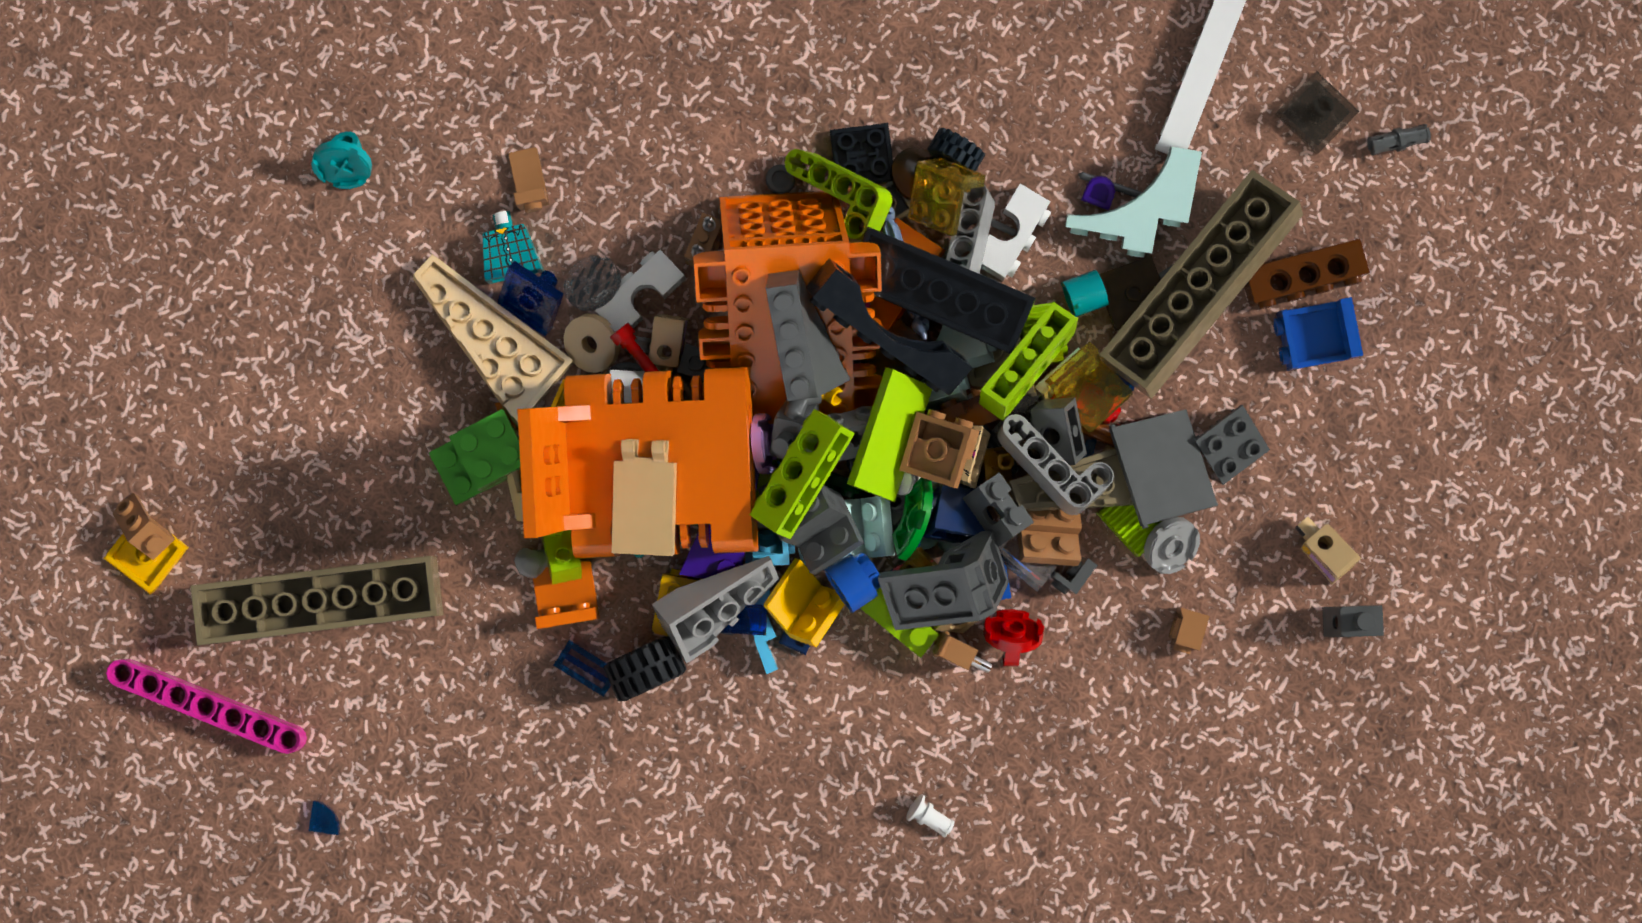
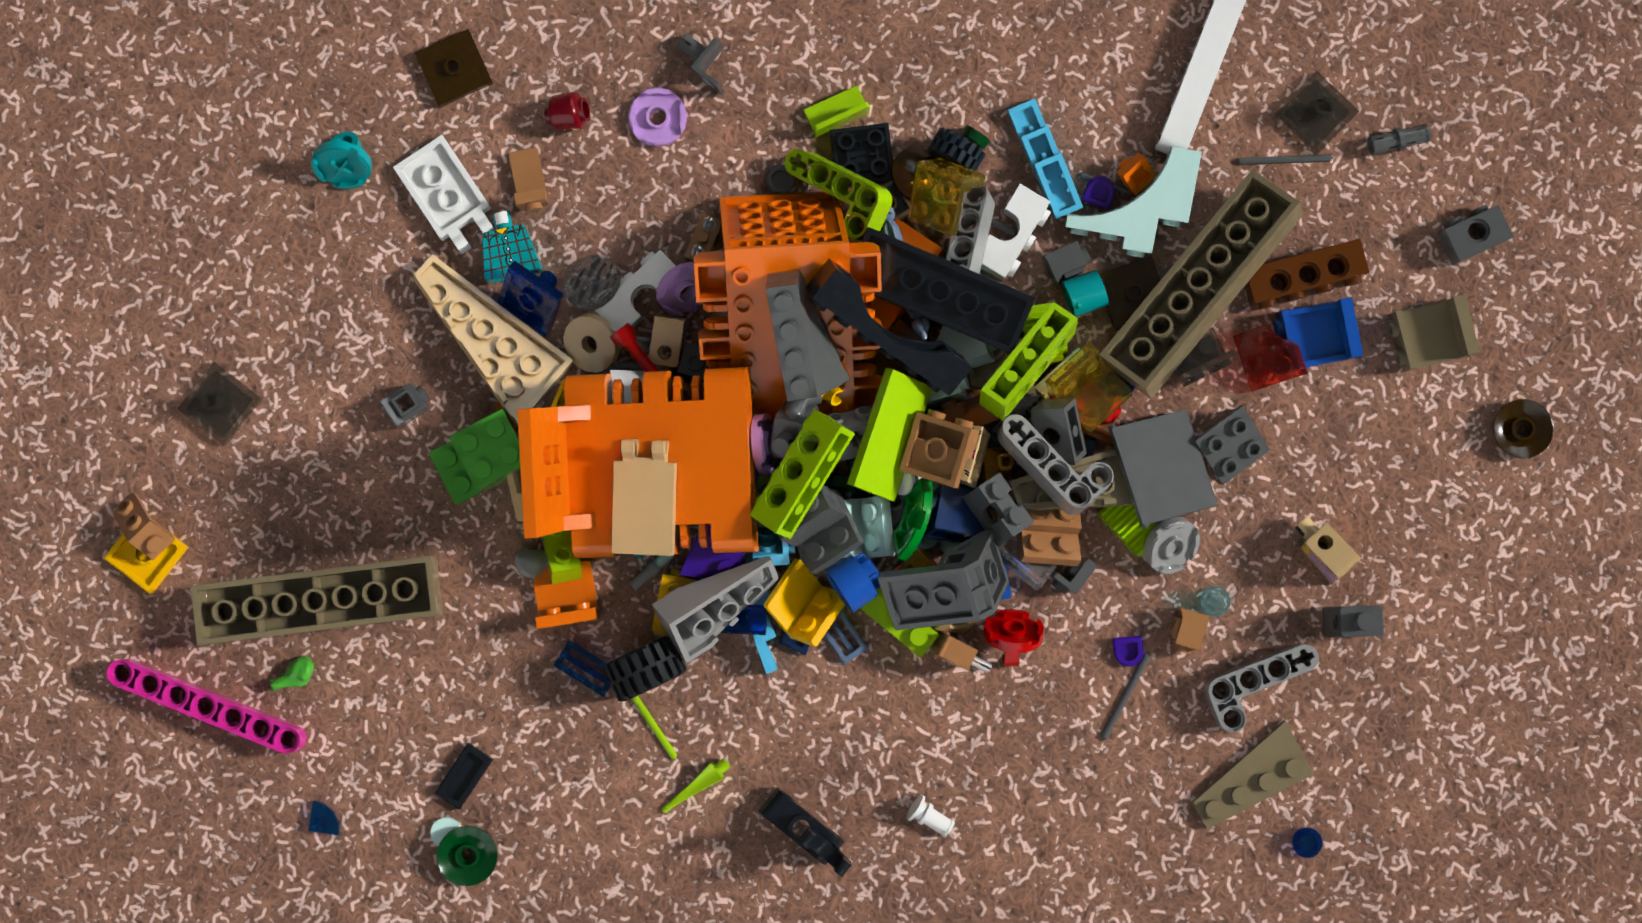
none -> clear smoke tile [177,362,263,445]
none -> bright green animal [269,655,314,692]
none -> dark grey window [379,382,430,428]
none -> white tile [393,135,495,254]
none -> dark brown plate [415,29,493,108]
none -> light aqua tile [430,817,461,846]
none -> black tile [435,743,494,810]
none -> dark green dish [437,826,498,886]
none -> dark red head [544,92,590,133]
none -> lavender tile [628,87,687,147]
none -> light grey piece [628,555,674,591]
none -> lime axle [631,696,677,759]
none -> lavender tile [656,262,704,317]
none -> lime piece [661,758,731,813]
none -> dark grey bracket [677,33,724,95]
none -> black piece [758,787,852,877]
none -> lime panel [804,86,870,138]
none -> sand blue tile [824,610,868,665]
none -> dark green tile [960,124,990,150]
none -> medium azure slope [1006,98,1083,219]
none -> dark grey window [1042,241,1091,286]
none -> dark grey axle [1100,652,1150,741]
none -> dark purple tile [1112,635,1144,667]
none -> orange tile [1116,153,1156,196]
none -> clear smoke bracket [1170,328,1237,387]
none -> dark tan wing [1192,721,1314,829]
none -> clear light blue wheel [1197,587,1230,616]
none -> light grey beam [1203,644,1319,733]
none -> clear red plate [1233,326,1308,392]
none -> dark grey axle [1235,154,1334,165]
none -> clear blue plate [1292,827,1323,858]
none -> dark tan panel [1387,295,1480,372]
none -> dark grey brick [1437,204,1514,266]
none -> dark brown dish [1493,399,1554,459]

